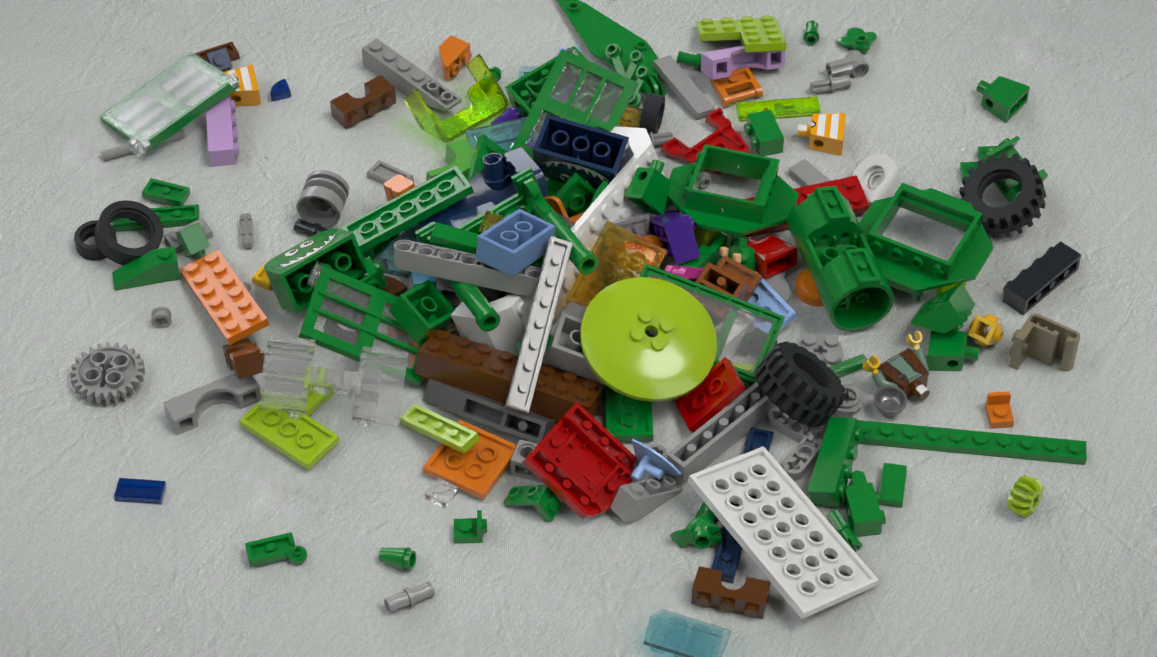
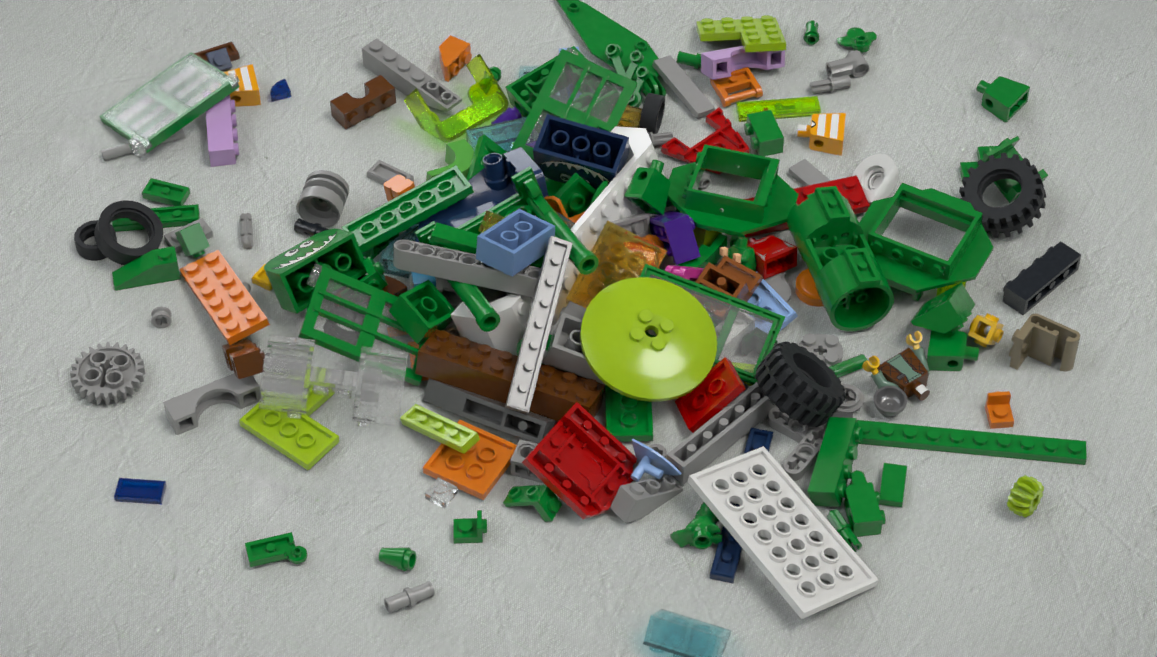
reddish brown arch [691,566,771,619] -> none

